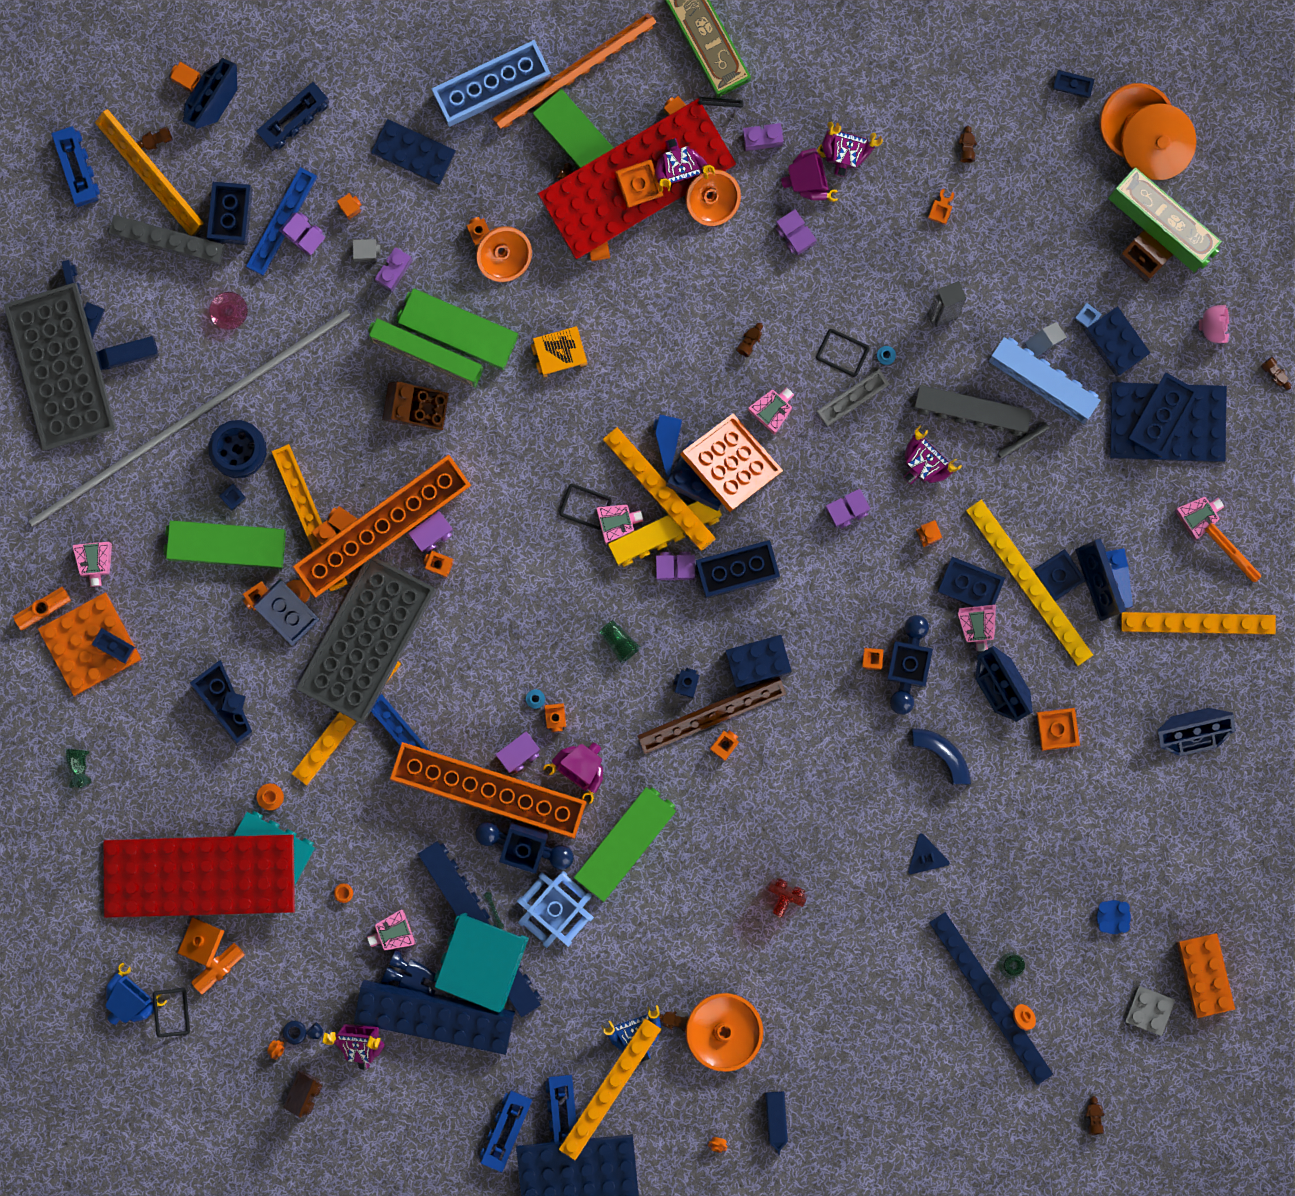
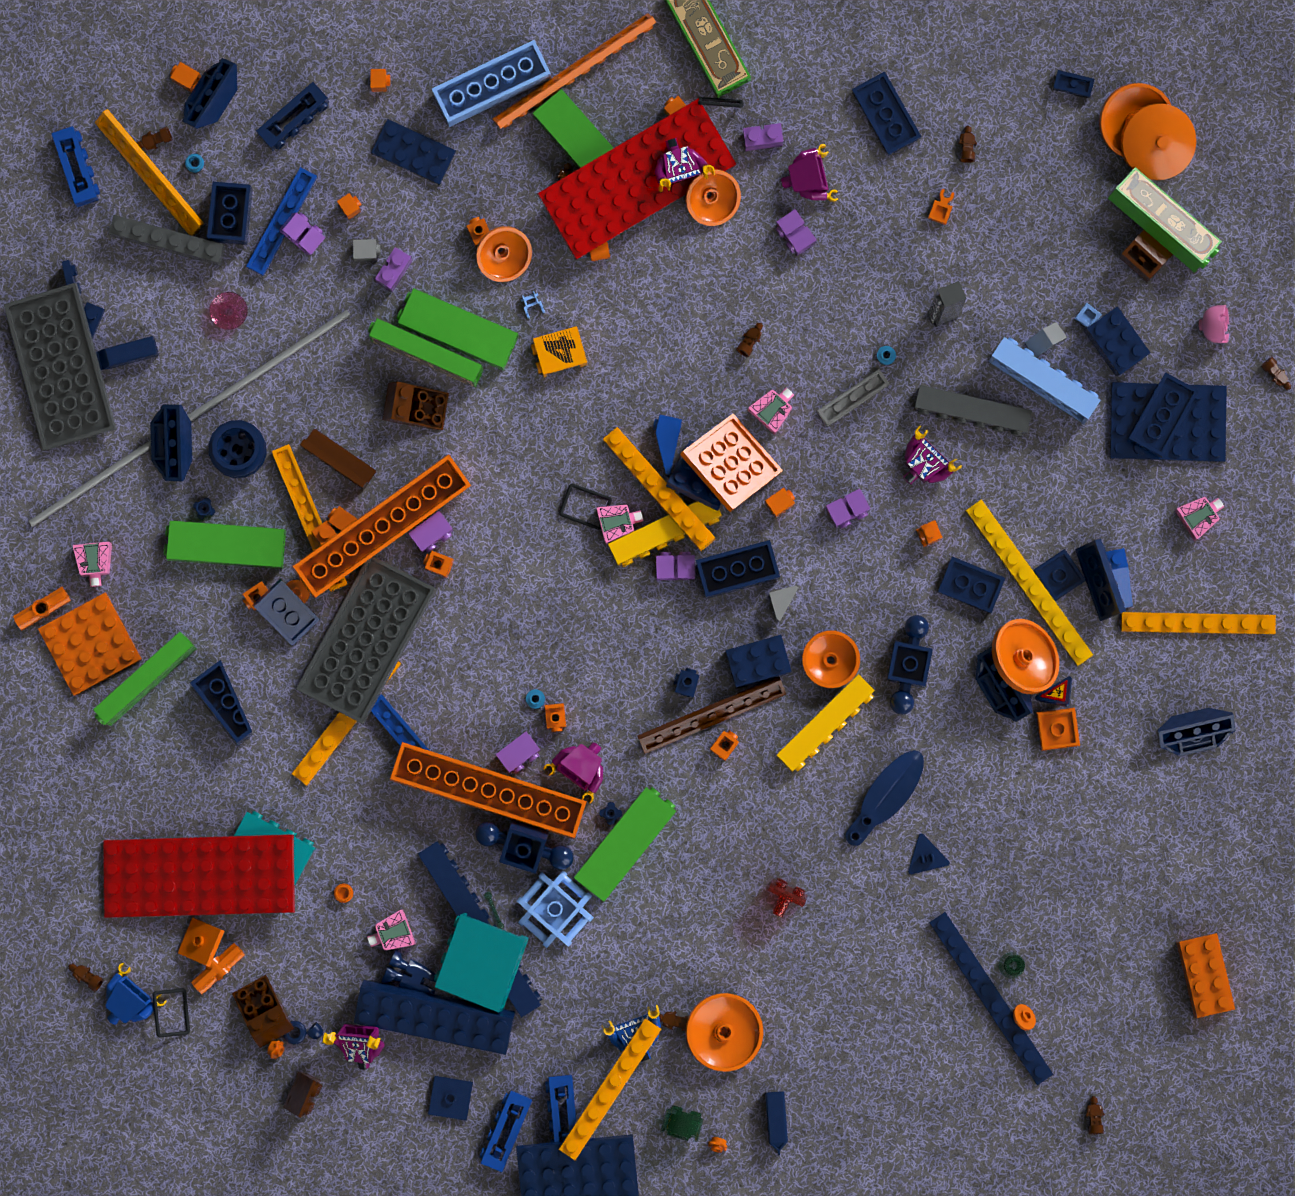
clear green animal [66,749,91,788] -> none
dark blue plate [92,628,136,664] -> none
dark blue plate [219,483,246,511] -> none
dark blue plate [222,691,246,716] -> none
orange piece [257,783,284,810] -> none
clear green plant [599,620,641,664] -> none
orange plate [615,160,663,208] -> none
black piece [816,329,870,377] -> none
torso [822,122,883,177] -> none
orange brick [862,648,884,671] -> none
dark blue brick [912,728,971,785] -> none
torso [958,605,996,651] -> none
dark grey bar [998,422,1050,459] -> none
blue piece [1097,900,1131,934] -> none
light grey plate [1125,986,1175,1036] -> none
orange axle [1205,523,1261,582] -> none
none -> reddish brown piece [68,963,104,992]
none -> bright green brick [93,632,197,726]
none -> dark blue wedge [150,404,192,481]
none -> dark azure plate [185,154,204,173]
none -> dark blue plate [193,498,215,520]
none -> reddish brown slope [232,975,294,1048]
none -> reddish brown panel [300,429,376,490]
none -> orange plate [370,69,391,92]
none -> dark blue plate [428,1076,473,1121]
none -> light blue piece [521,291,545,319]
none -> dark blue plate [599,802,622,825]
none -> clear green brick [660,1105,704,1142]
none -> orange brick [765,488,795,518]
none -> light grey slope [769,586,799,622]
none -> yellow brick [776,674,875,772]
none -> orange dish [802,630,860,688]
none -> dark blue plant [846,750,924,846]
none -> dark blue plate [851,72,922,156]
none -> orange dish [992,619,1059,694]
none -> piece [1035,676,1072,707]

